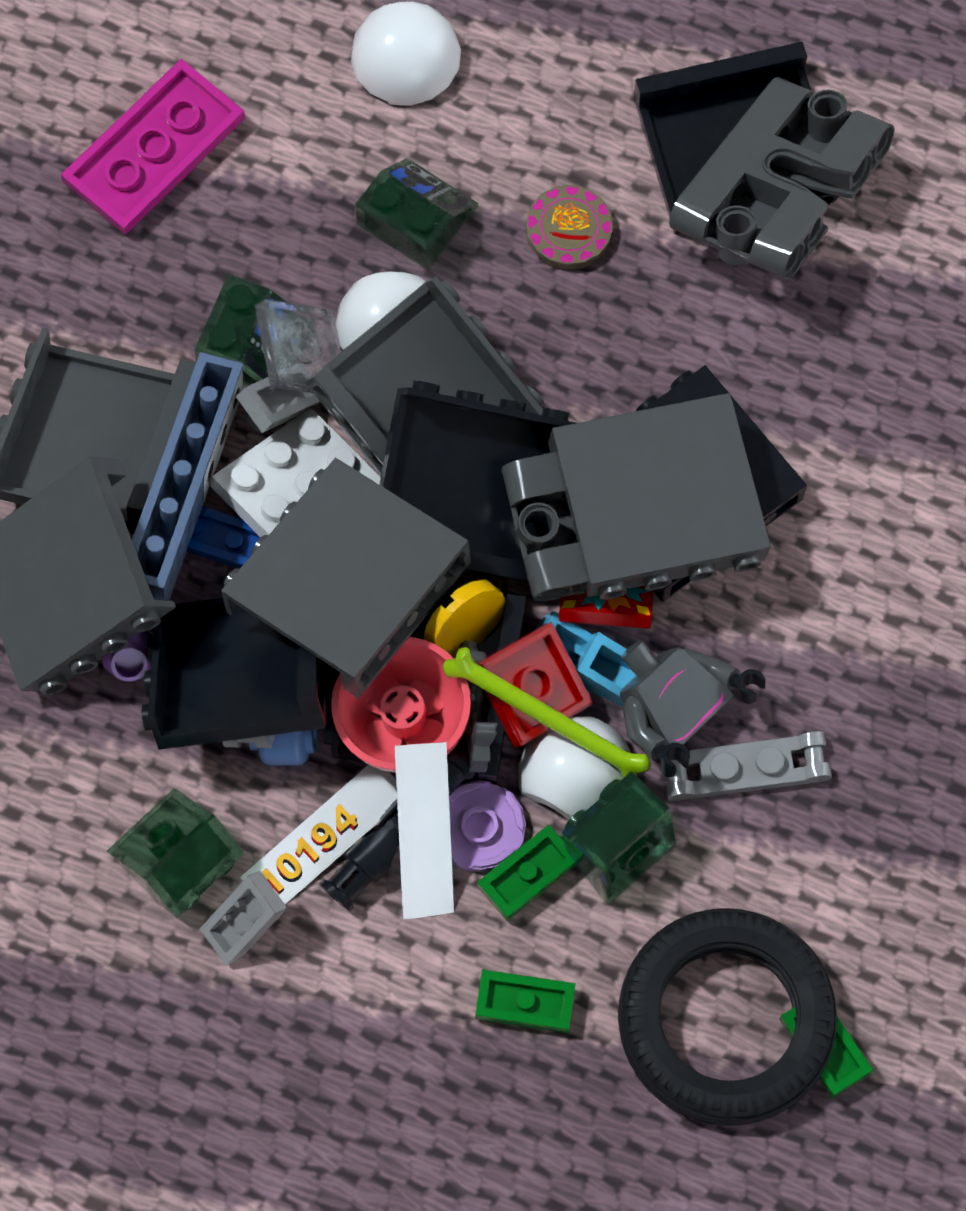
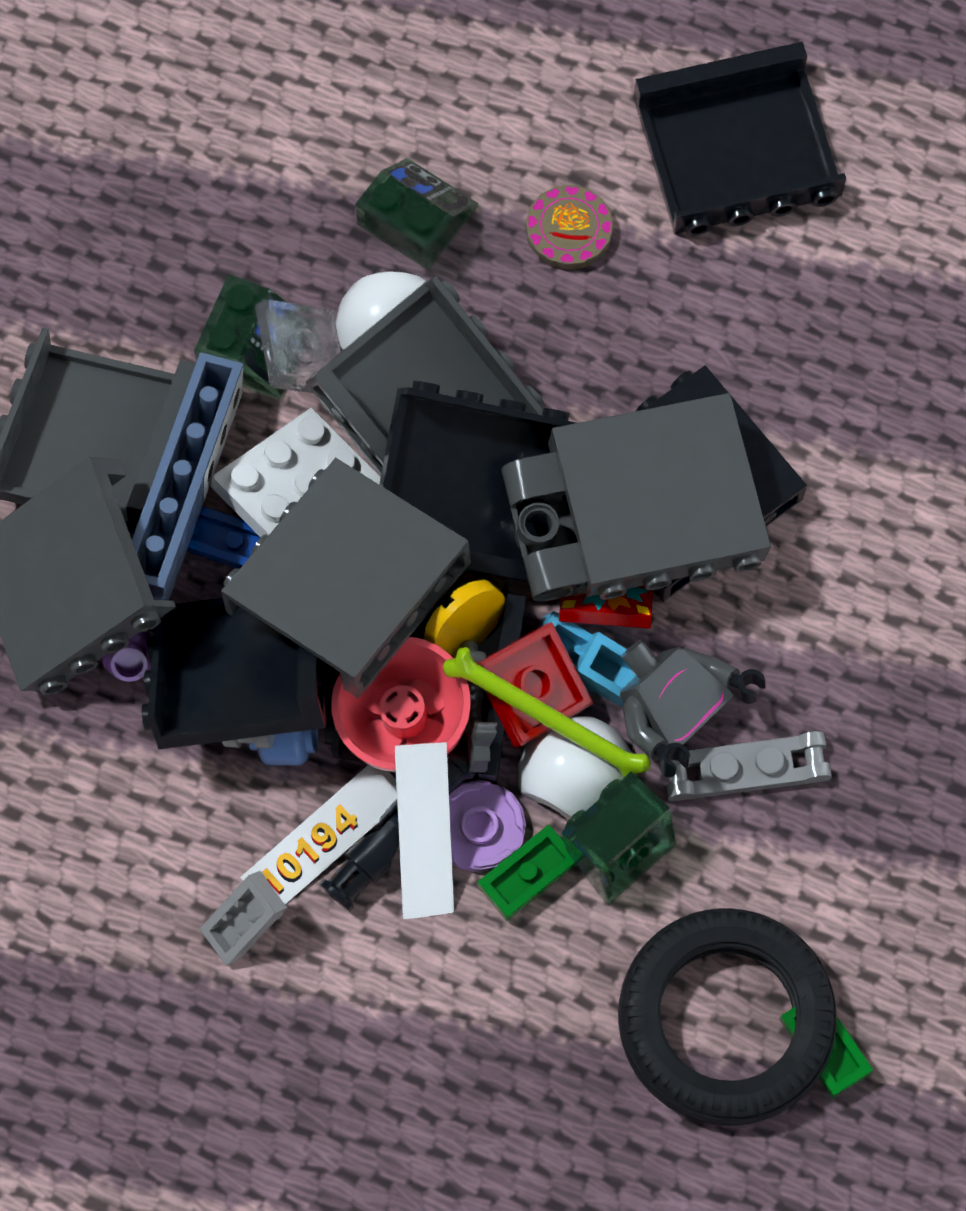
dark pink plate [61,58,245,235] -> none
clear green slope [107,788,245,918] -> none
light grey tile [236,364,321,433] -> none
white cylinder [351,2,461,106] -> none
green plate [475,969,576,1033] -> none
dark grey connector [669,77,895,280] -> none

